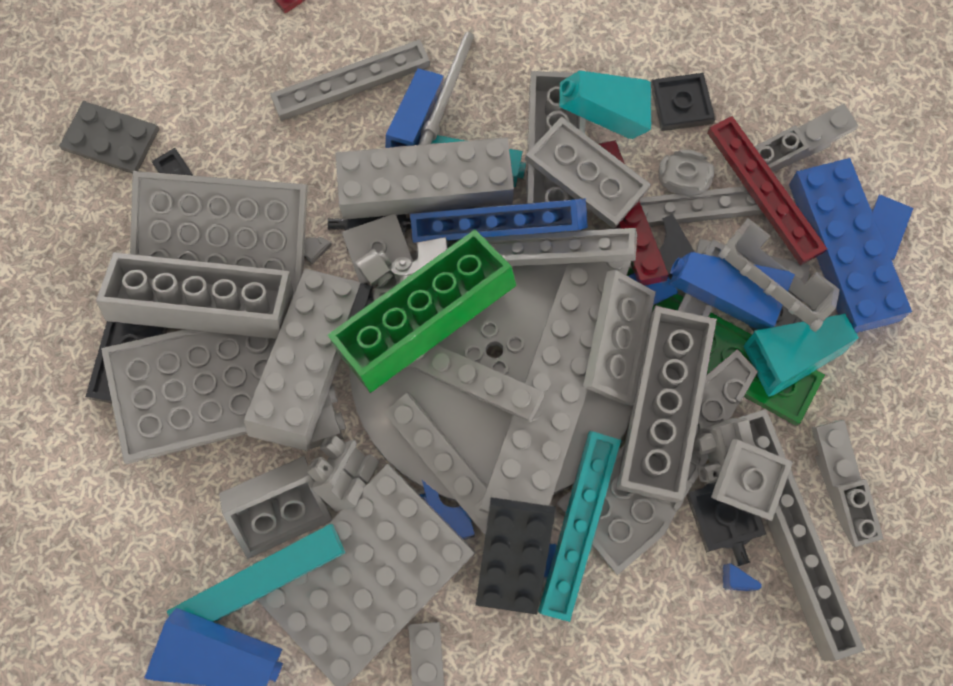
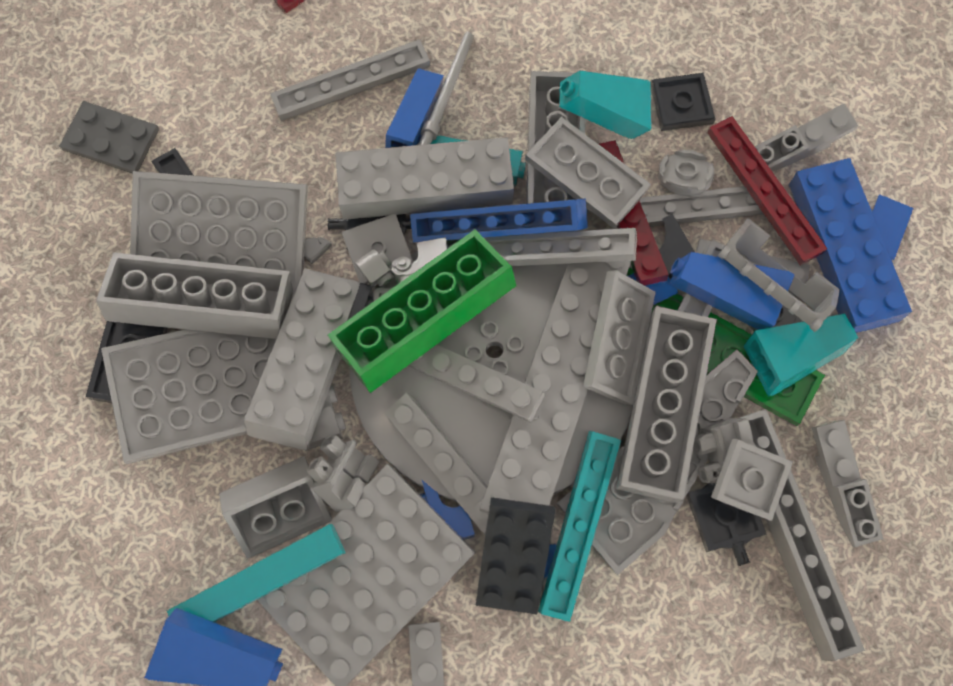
blue slope [723,563,762,591] -> none

